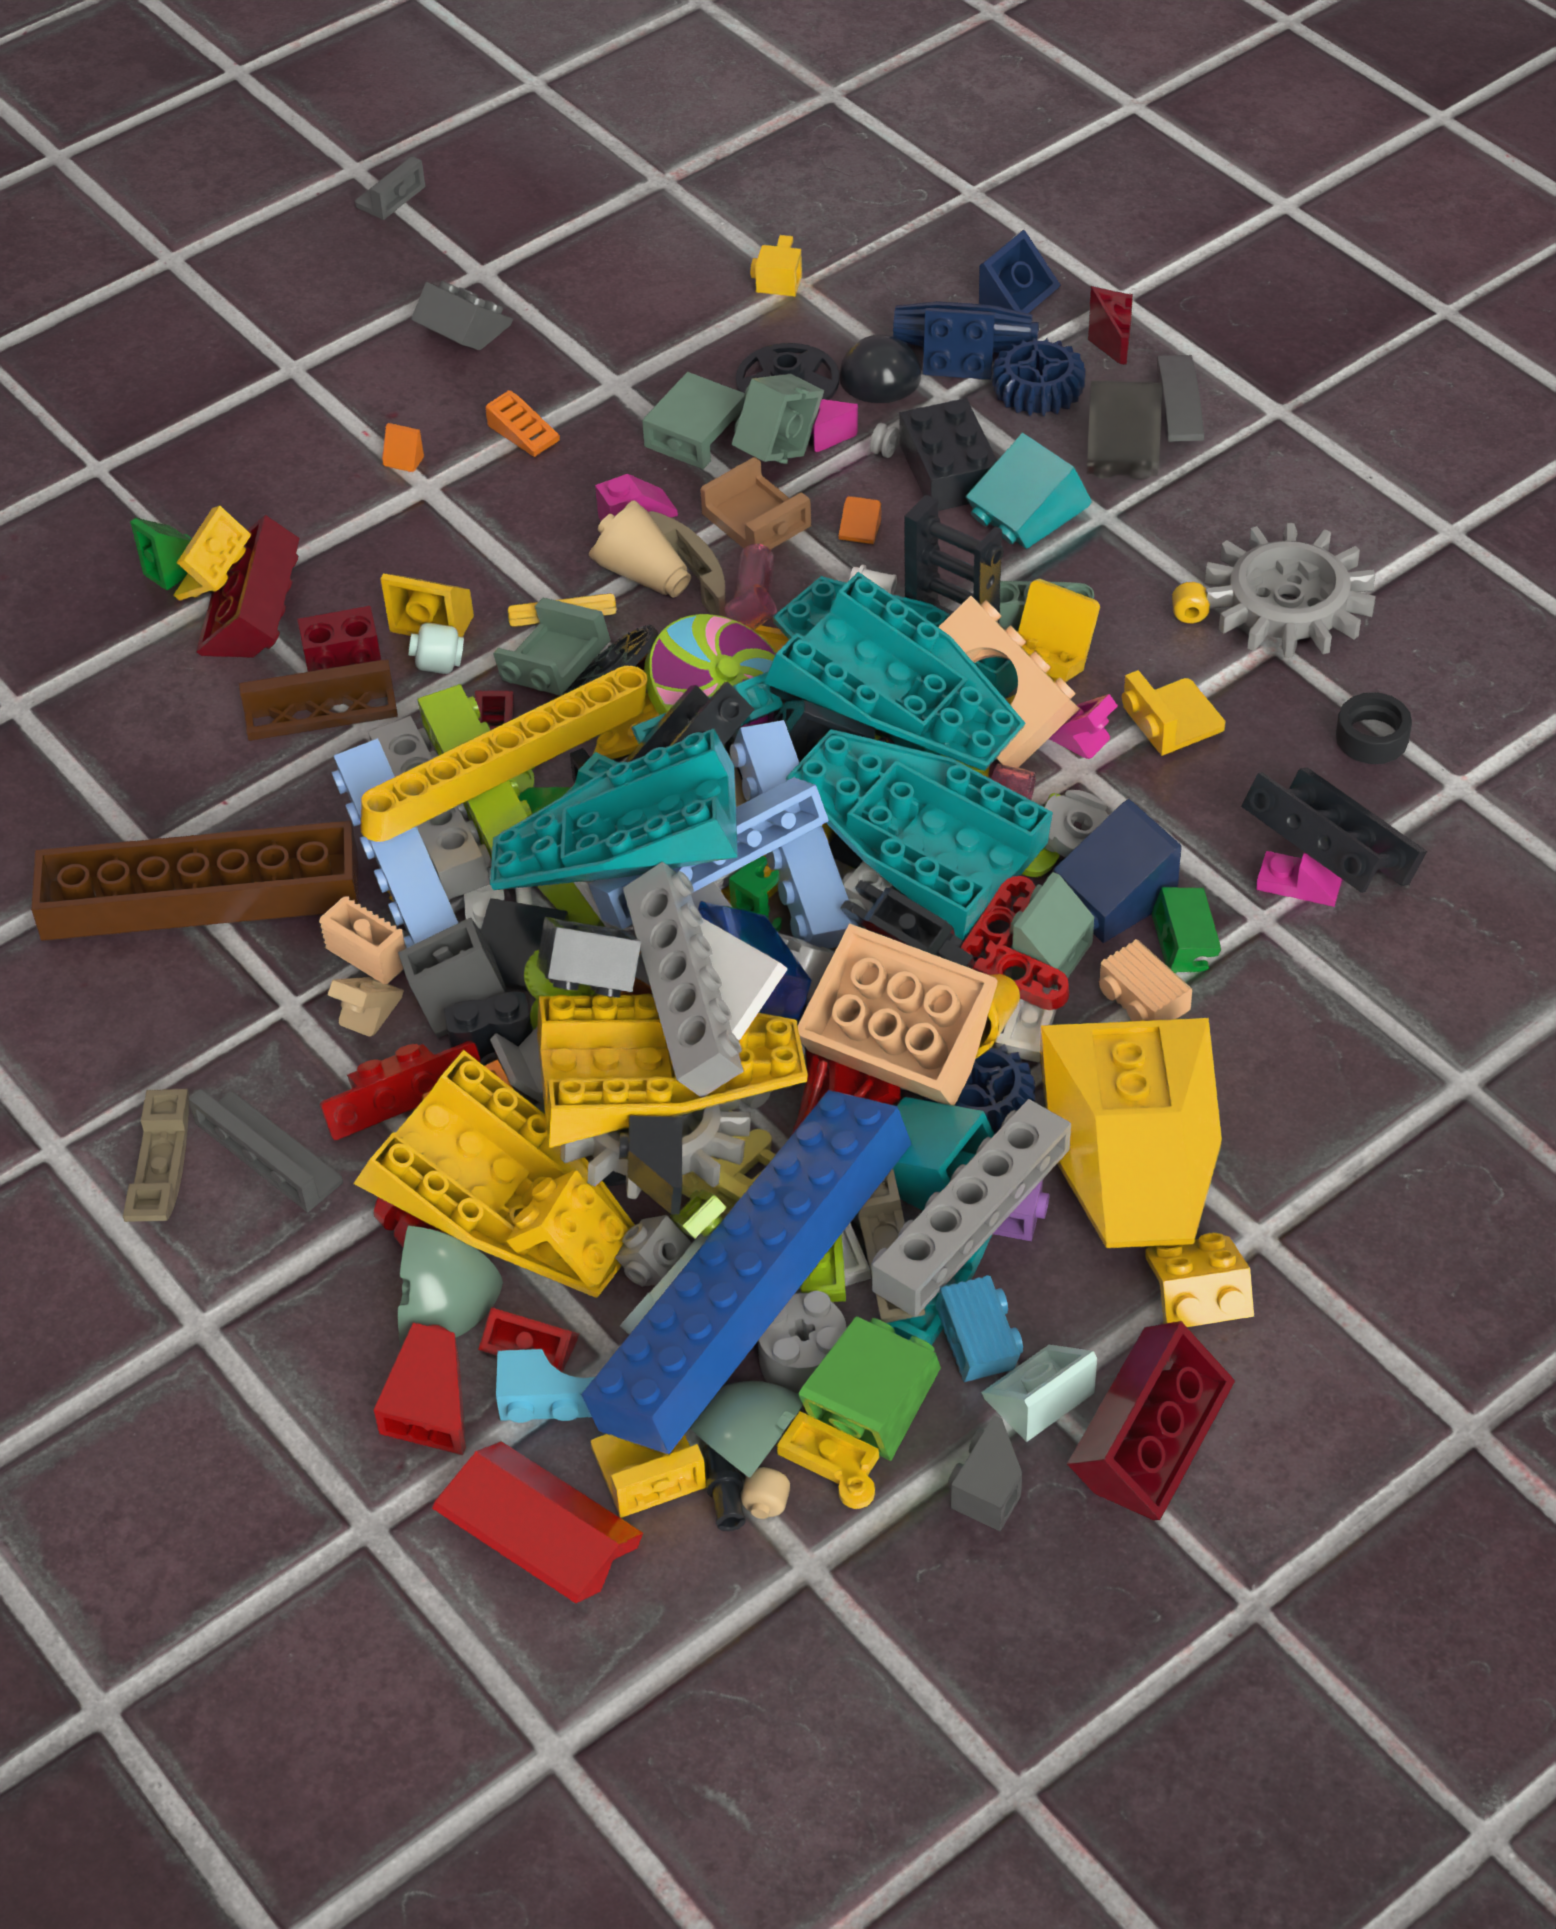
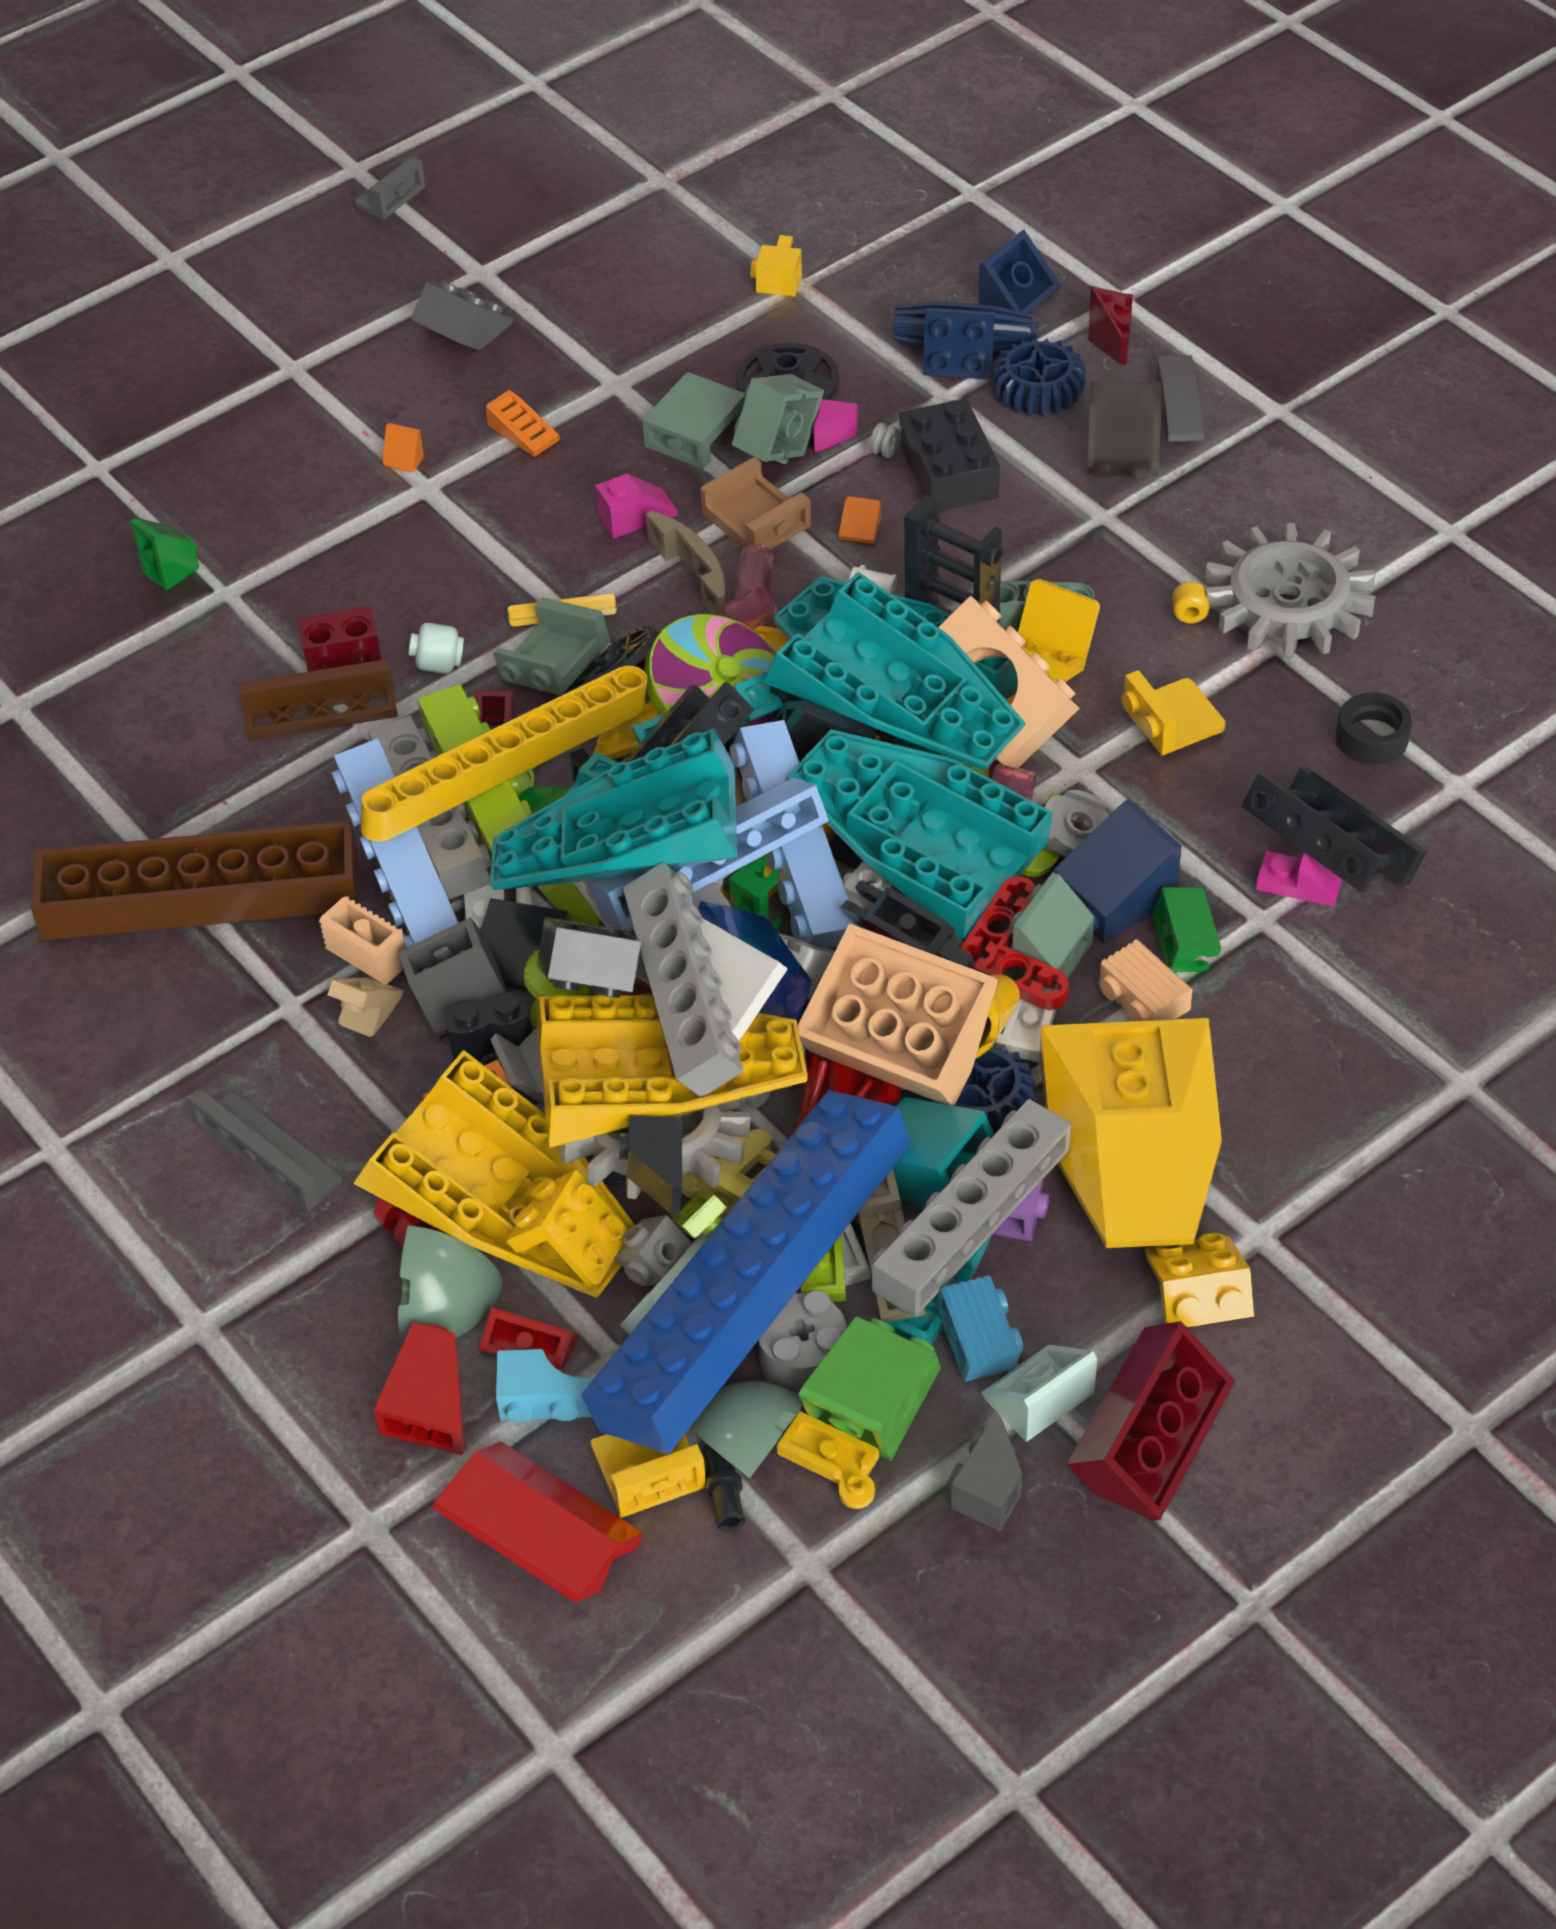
dark tan slope [123,1089,189,1222] -> none
yellow bracket [174,506,251,601] -> none
dark red slope [196,515,300,658] -> none
red bracket [320,1041,481,1140] -> none
yellow slope [381,573,474,637] -> none
tan cone [589,501,691,598] -> none
tan piece [741,1467,790,1519] -> none
black piece [839,334,921,403] -> none
teal slope [966,432,1092,549] -> none
dark pink slope [1049,694,1118,759] -> none

